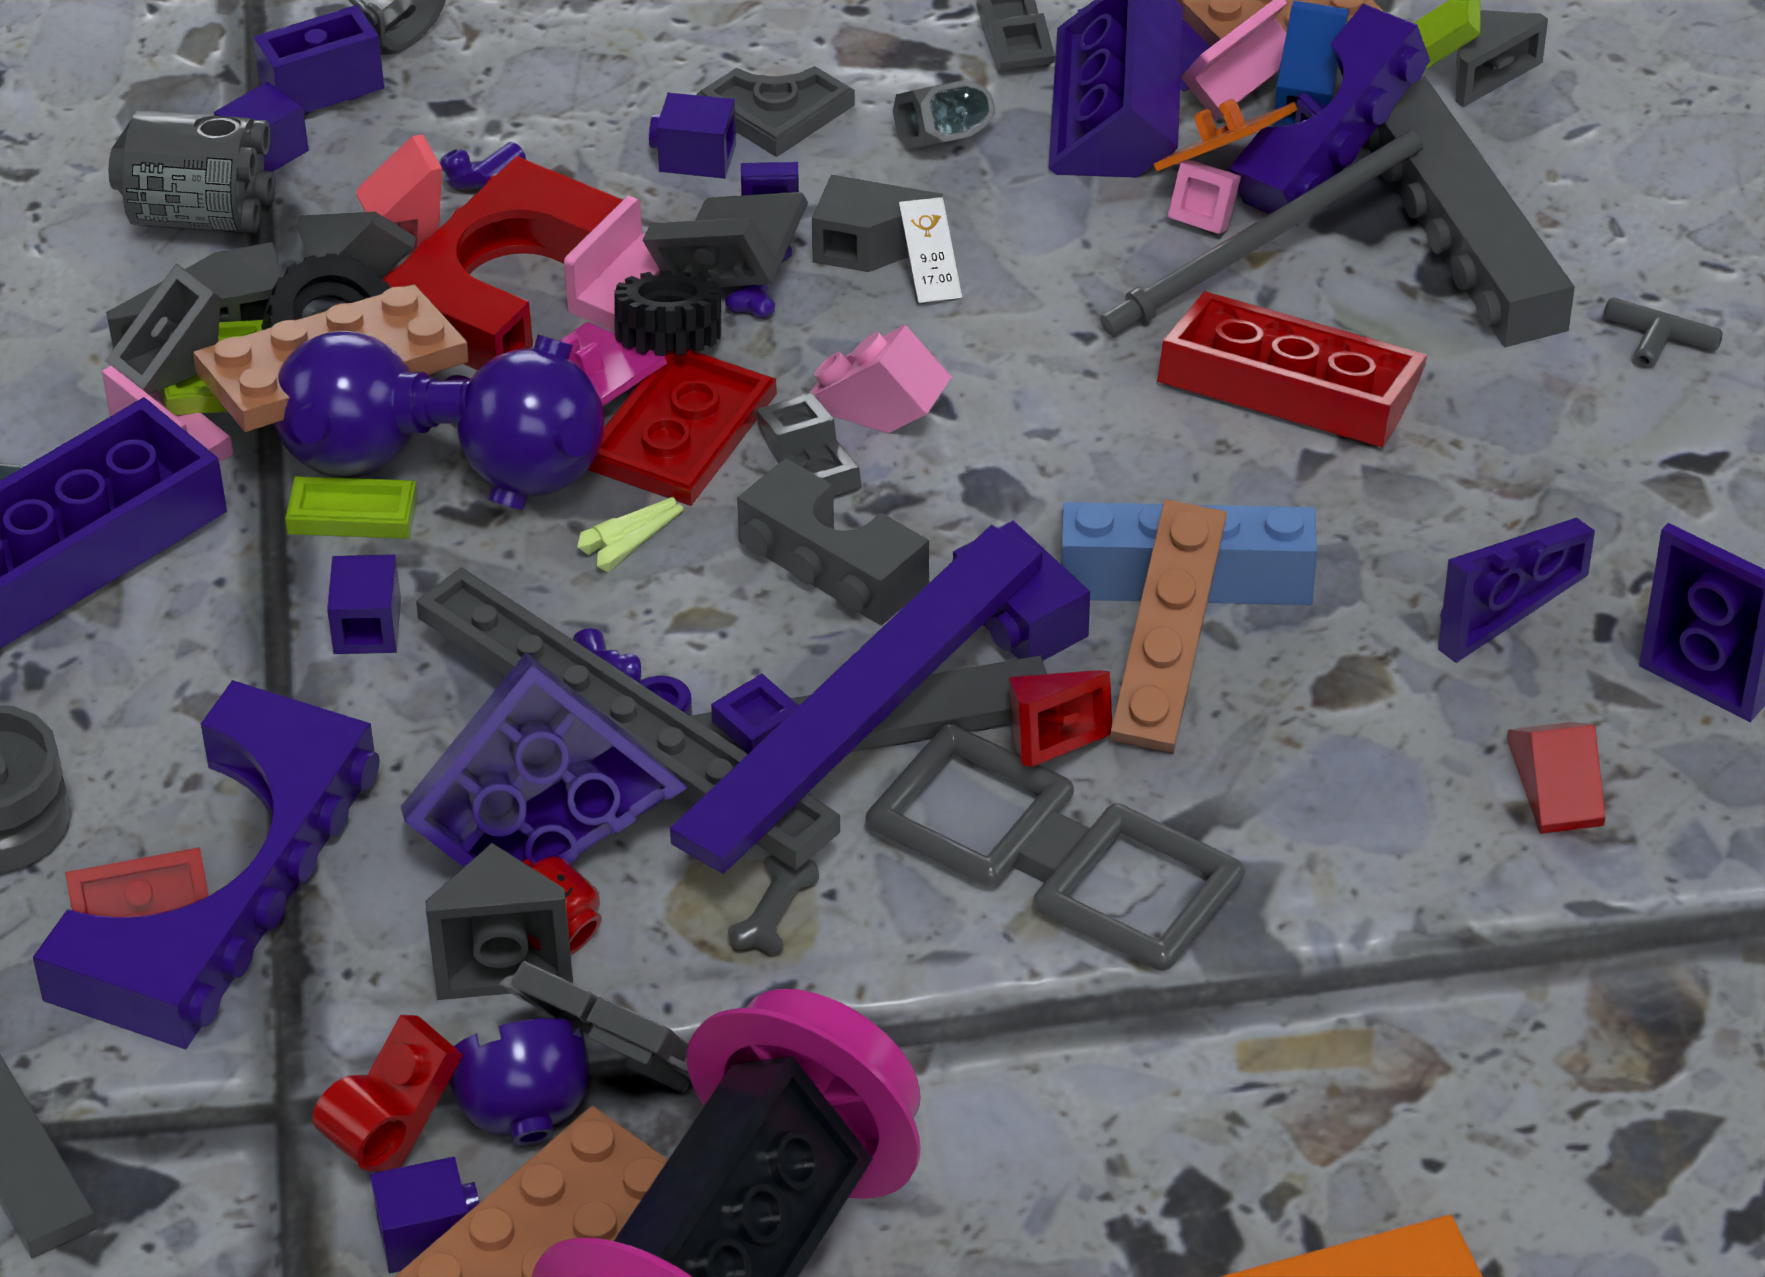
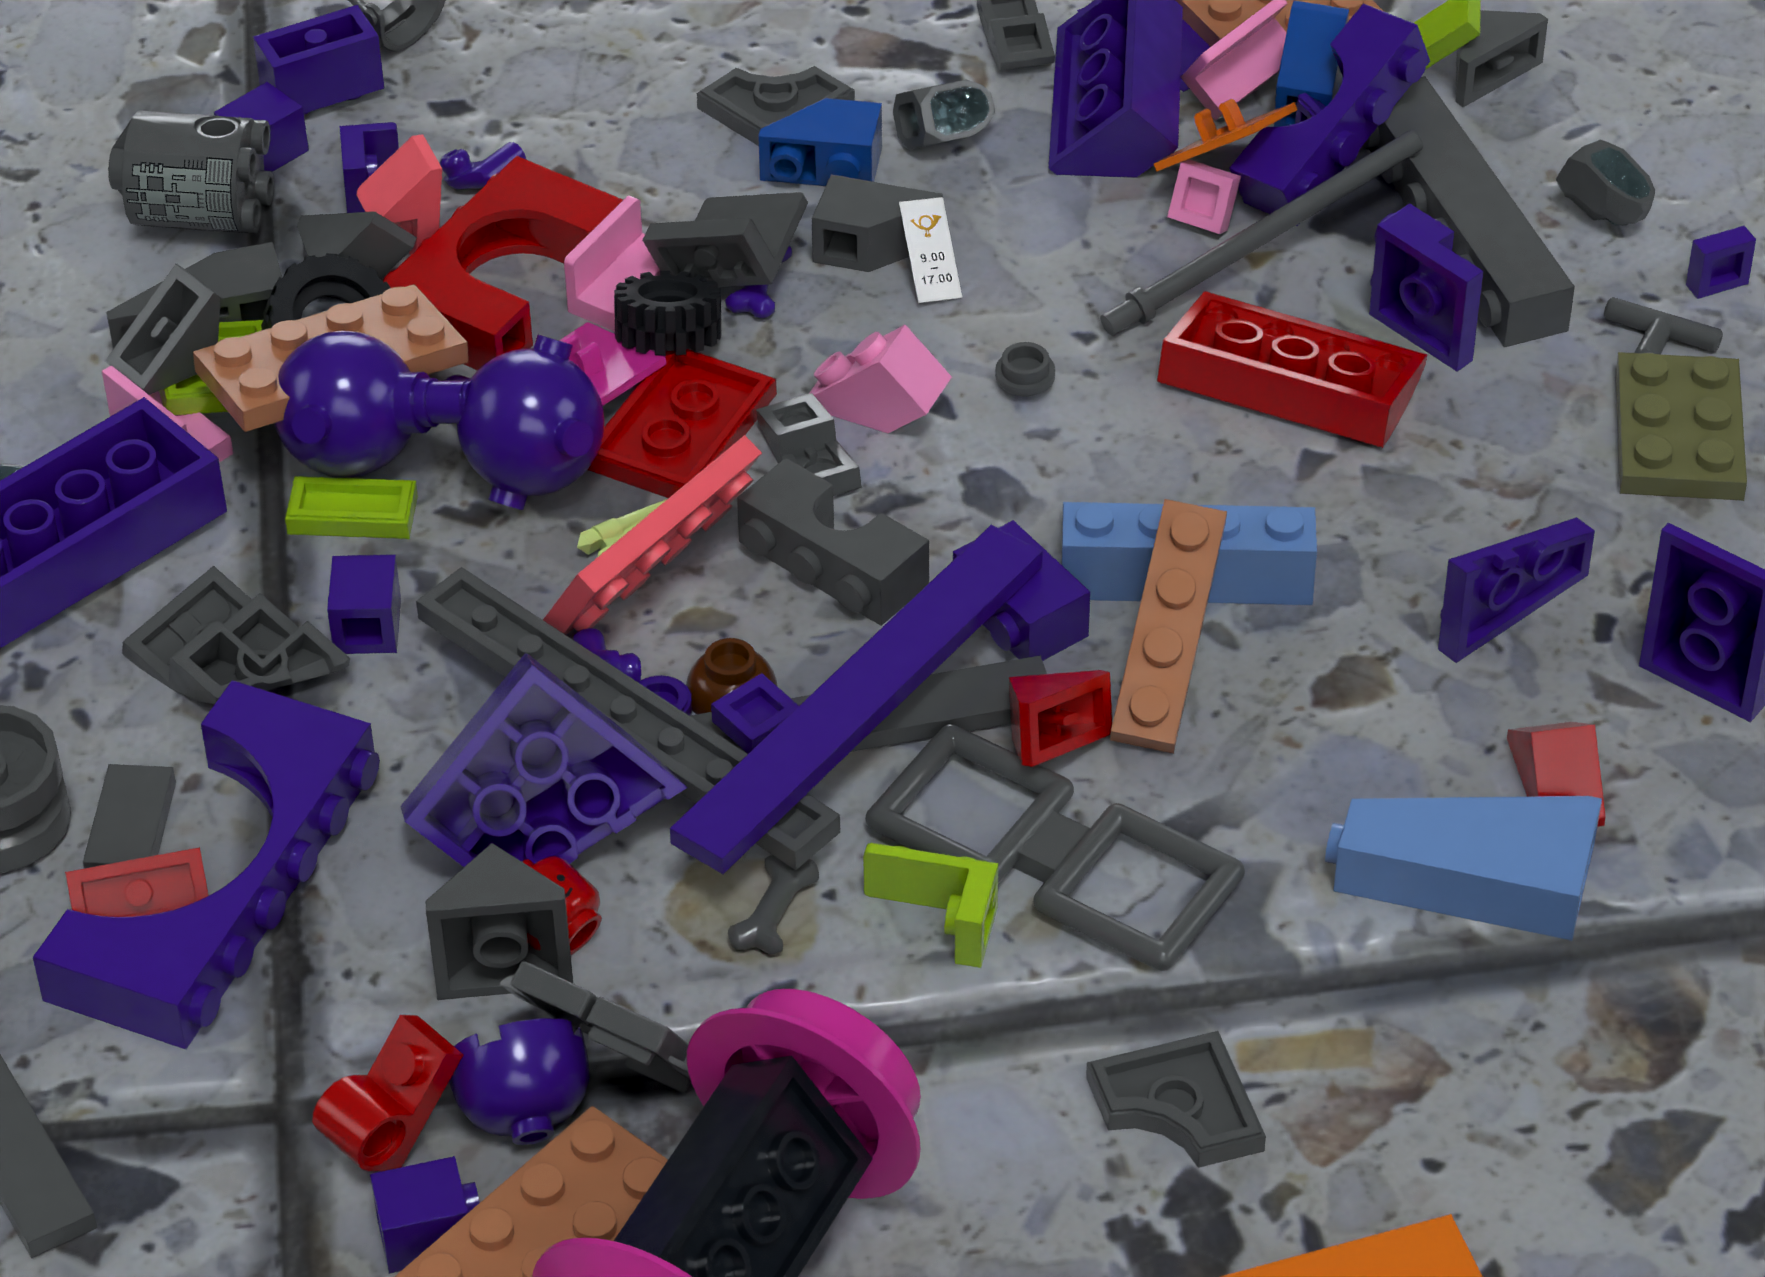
dark purple brick [649,92,736,179] -> none
dark purple tile [741,162,799,196] -> none
none -> dark grey tile [83,764,176,868]
none -> dark grey slope [122,565,350,704]
none -> dark purple bracket [339,122,399,213]
none -> coral plate [543,435,762,635]
none -> reddish brown piece [686,638,778,714]
none -> blue slope [758,98,882,186]
none -> lime bracket [863,843,998,968]
none -> dark grey plate [995,342,1055,397]
none -> dark grey tile [1086,1031,1266,1168]
none -> medium blue slope [1325,796,1602,941]
none -> dark purple plate [1369,203,1484,372]
none -> dark grey rock [1556,139,1655,226]
none -> olive plate [1616,352,1747,501]
none -> dark purple plate [1686,226,1756,299]

